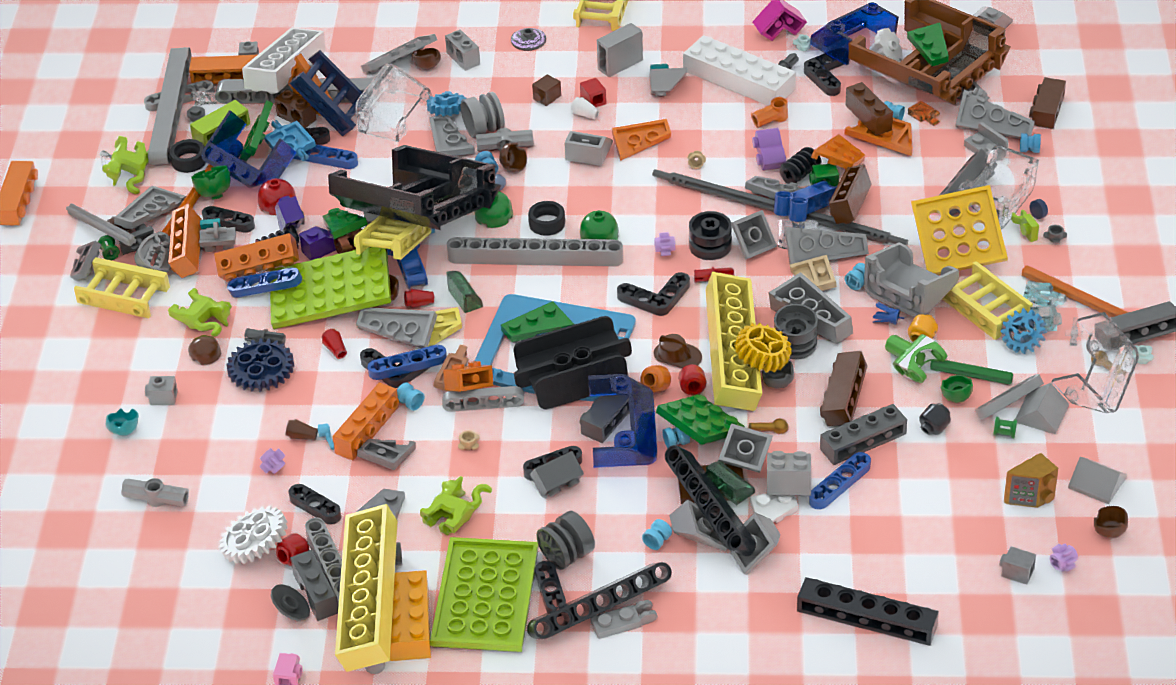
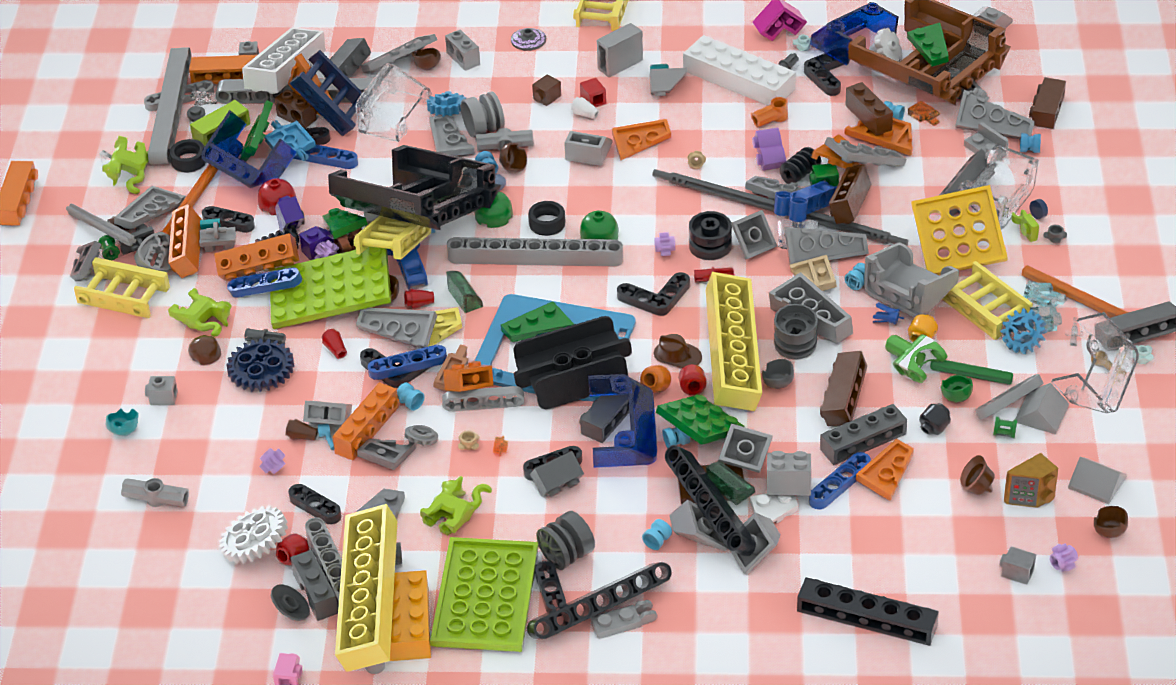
green cylinder [191,165,231,200] -> none
yellow gear [735,322,792,373] -> none
pearl gold bar [748,418,789,434] -> none
none -> light grey brick [303,400,352,425]
none -> lavender gear [315,240,339,259]
none -> dark grey brick [324,38,372,78]
none -> light grey gear [404,425,439,446]
none -> clear orange plate [493,435,508,456]
none -> light grey wing [824,137,907,167]
none -> orange wing [856,439,914,501]
none -> reddish brown piece [960,455,995,495]

